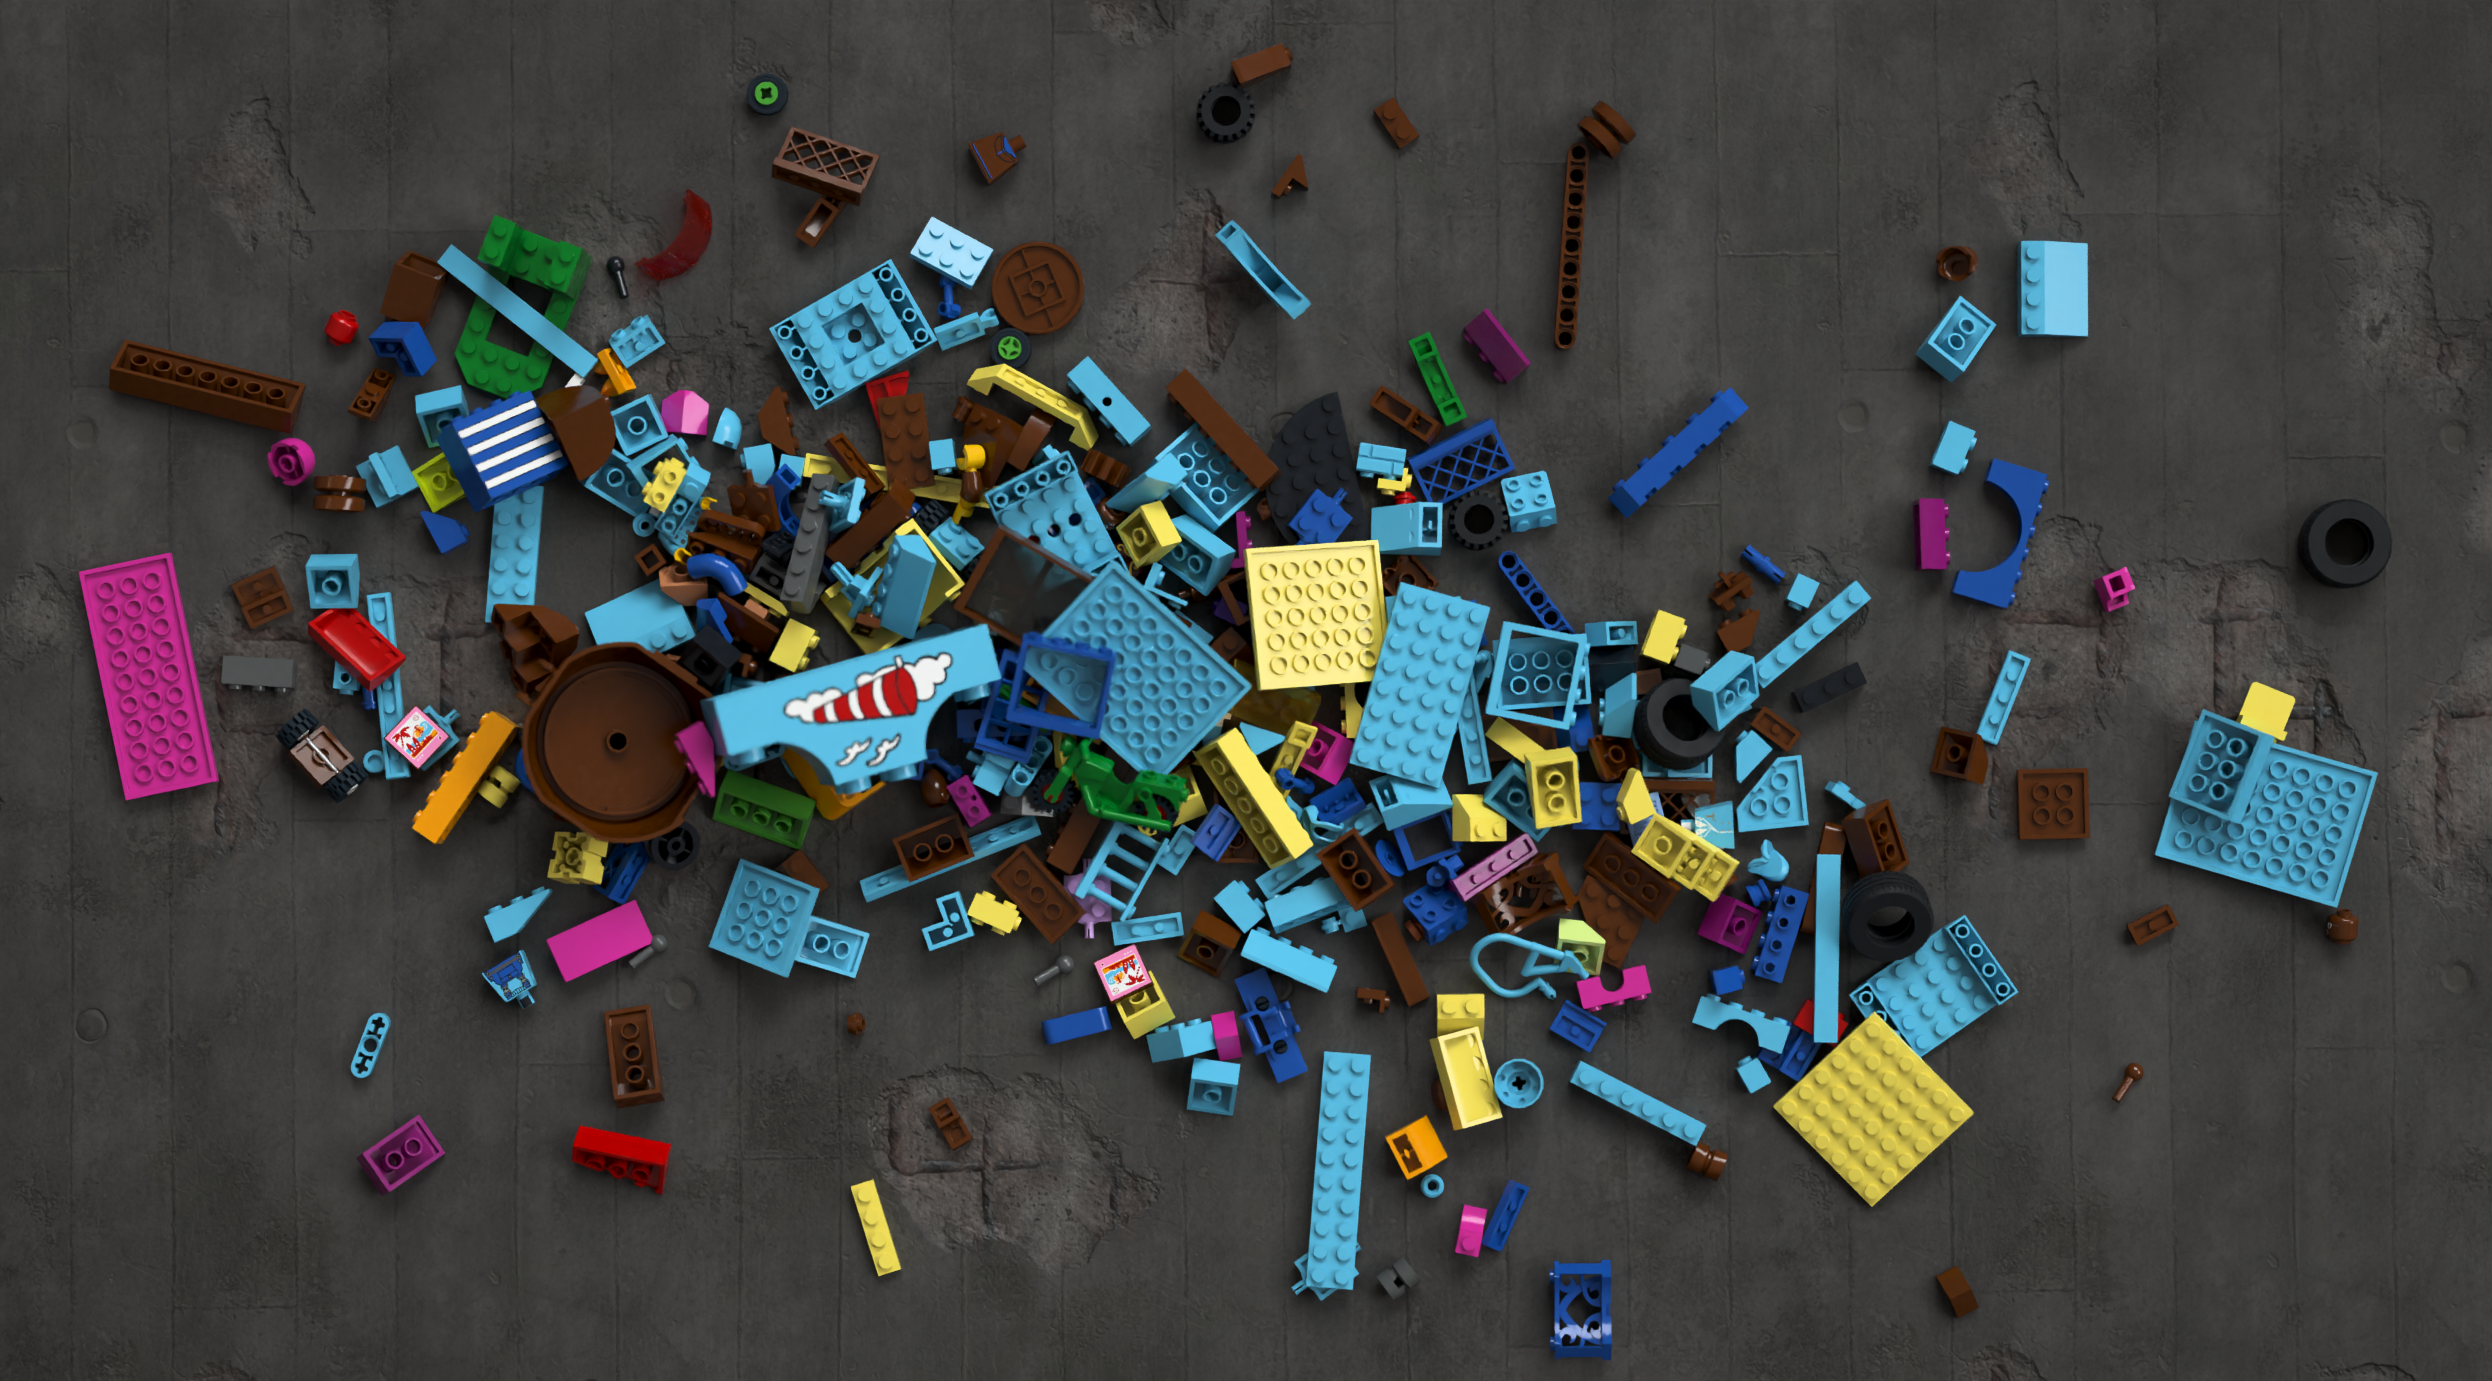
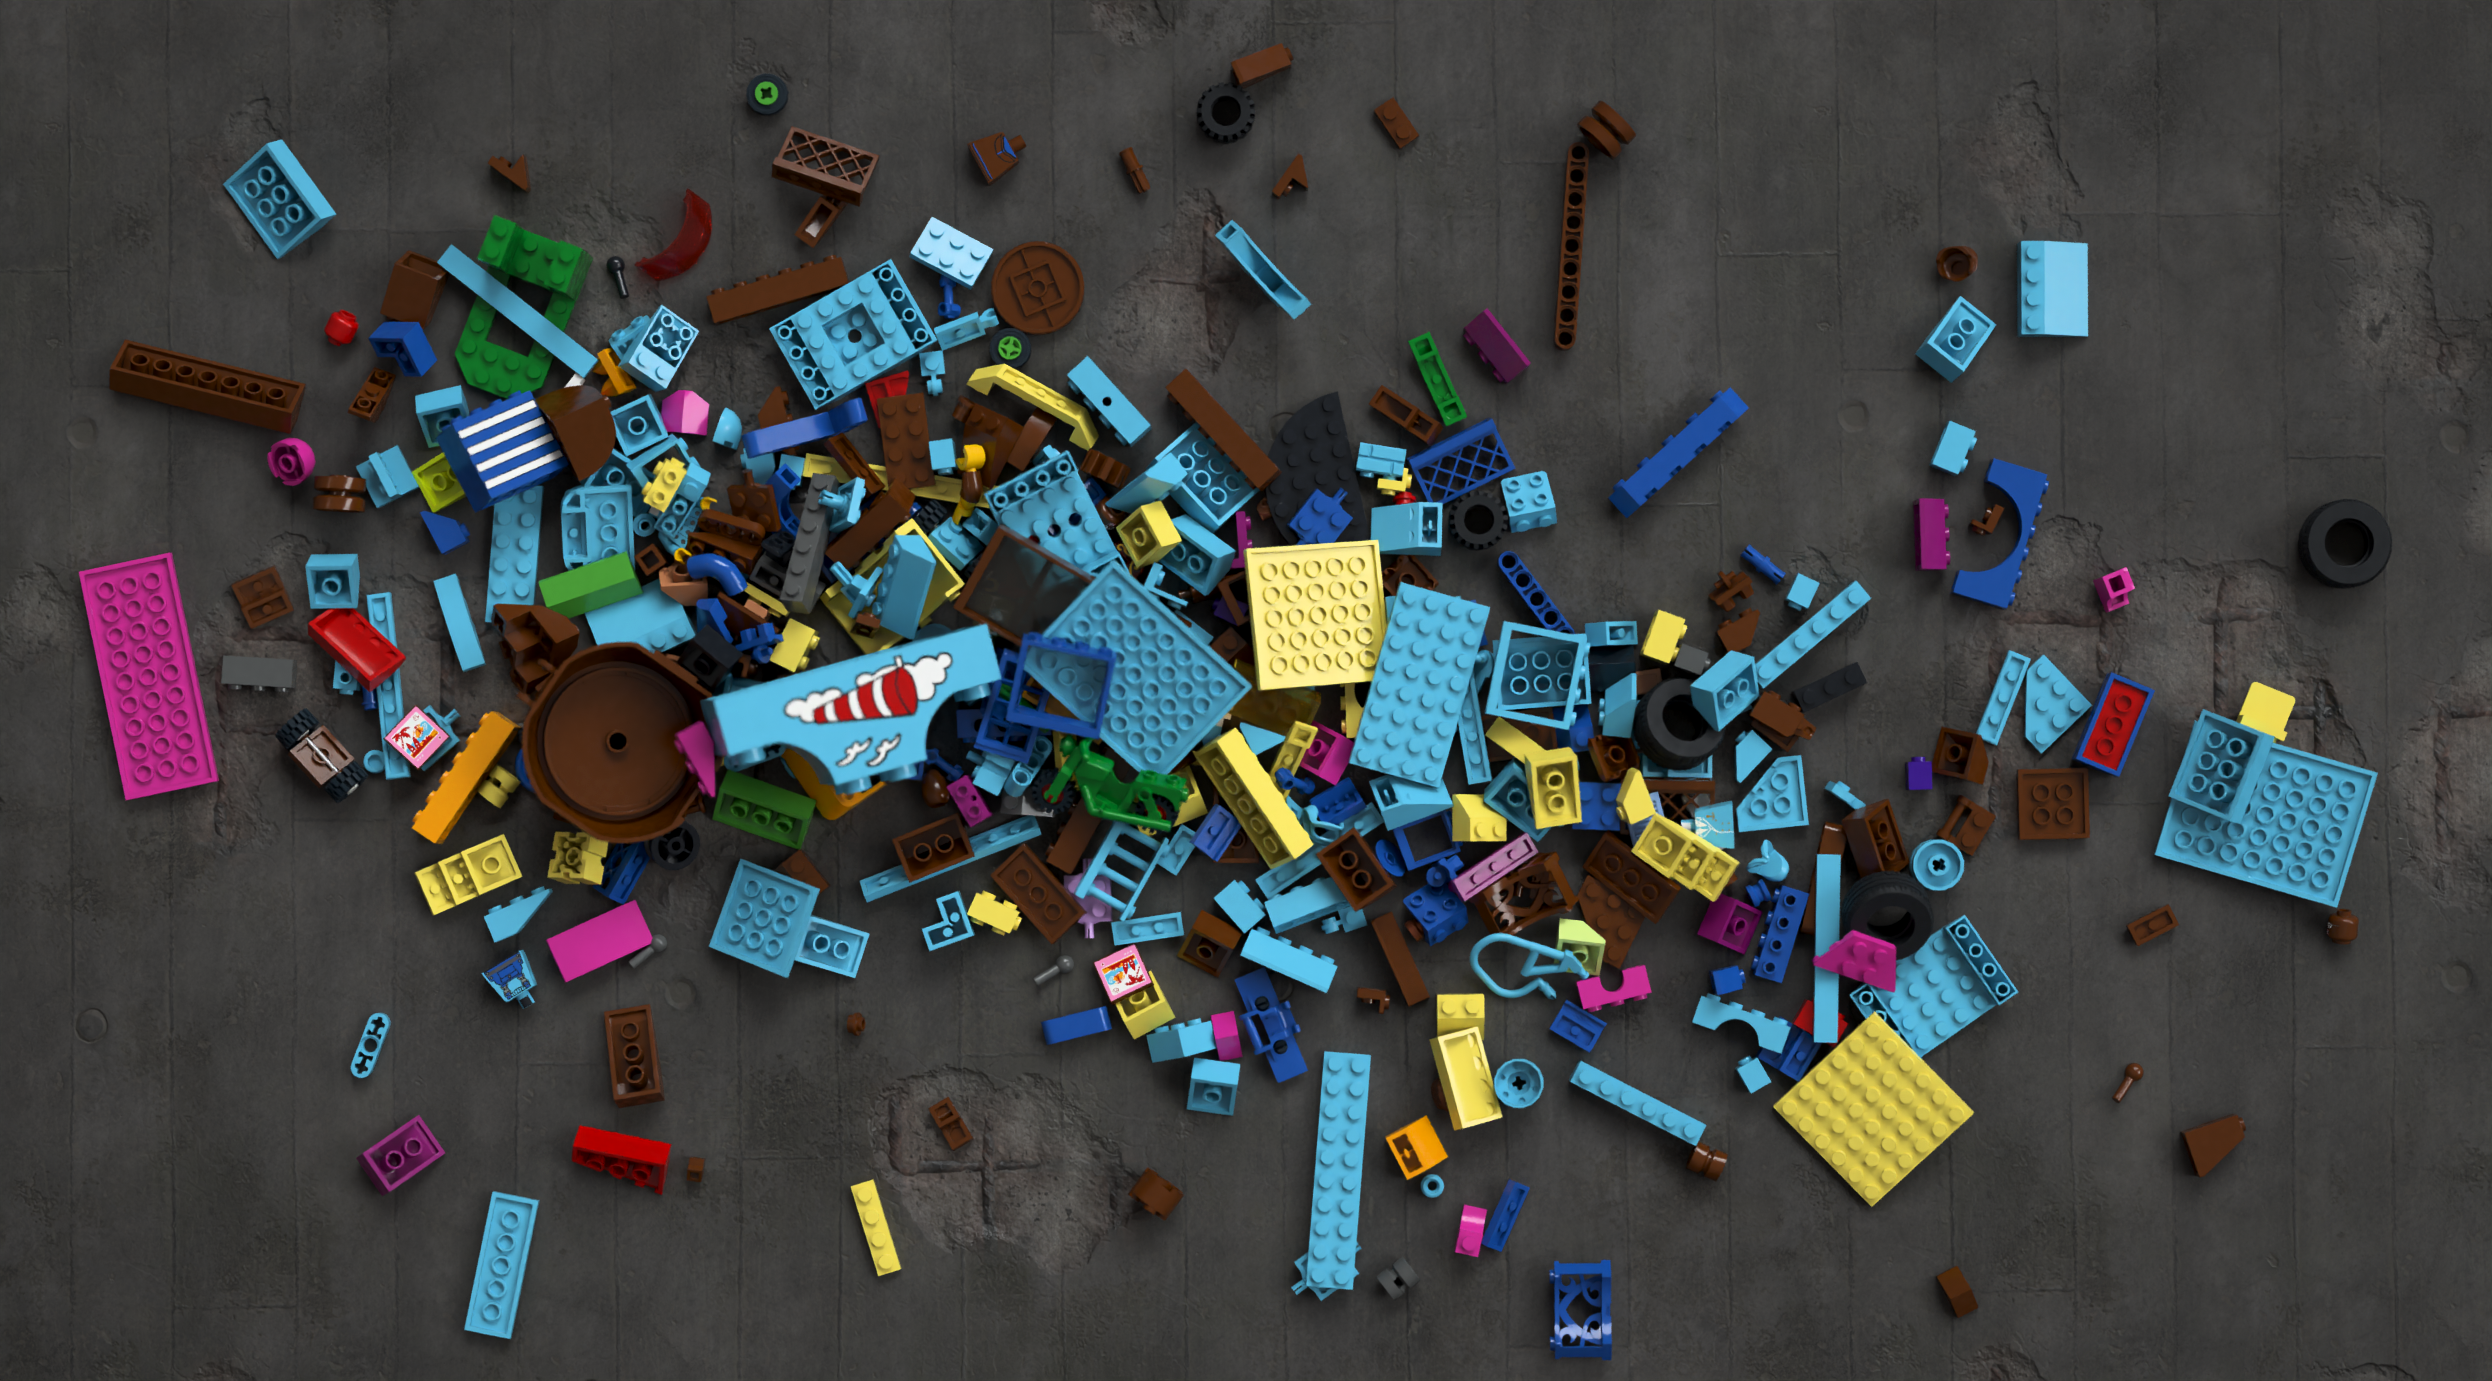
none -> medium azure slope [223,139,336,259]
none -> light yellow slope [414,834,522,916]
none -> medium azure slope [434,573,486,672]
none -> medium azure plate [464,1191,540,1339]
none -> reddish brown slope [488,155,531,193]
none -> bright green slope [538,551,643,619]
none -> medium azure plate [560,485,635,570]
none -> medium azure slope [618,305,699,392]
none -> reddish brown bush [685,792,706,818]
none -> reddish brown piece [687,1156,706,1182]
none -> reddish brown brick [706,255,850,325]
none -> blue hips [736,623,784,664]
none -> blue beam [741,398,868,459]
none -> medium azure plate [919,351,945,396]
none -> medium azure torso [962,507,1012,557]
none -> reddish brown axle [1119,147,1150,194]
none -> reddish brown brick [1128,1167,1184,1221]
none -> reddish brown hinge [1748,690,1817,740]
none -> dark pink wing [1812,930,1896,993]
none -> dark purple brick [1905,757,1932,790]
none -> medium azure wheel [1909,840,1964,891]
none -> reddish brown plate [1936,795,1996,856]
none -> reddish brown bracket [1968,504,2004,536]
none -> medium azure plate [2024,655,2092,754]
none -> red brick [2072,672,2155,777]
none -> reddish brown slope [2180,1114,2246,1178]

